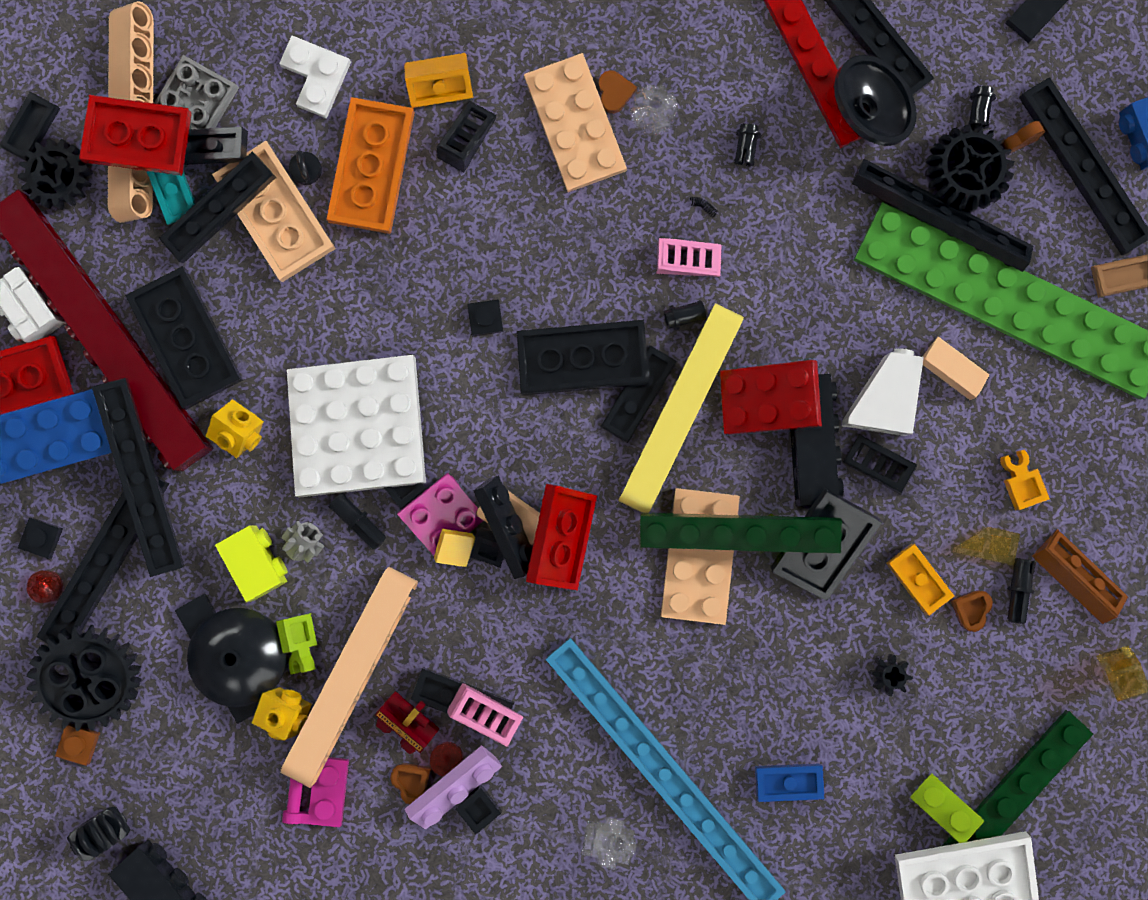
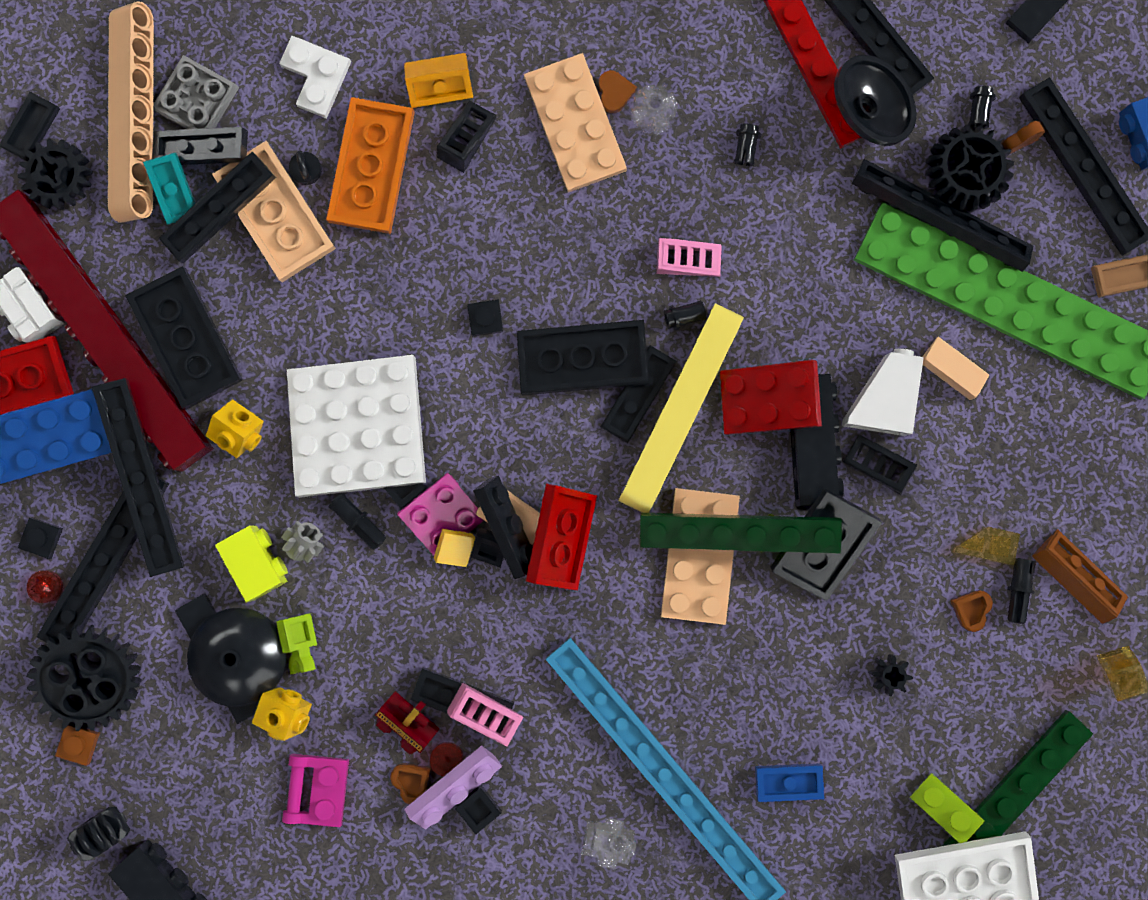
red plate [79,95,192,176] -> none
light nougat beam [280,567,418,788] -> none
black leg [690,197,718,218] -> none
light orange plate [886,544,954,616] -> none
light orange plate [1000,450,1050,511] -> none

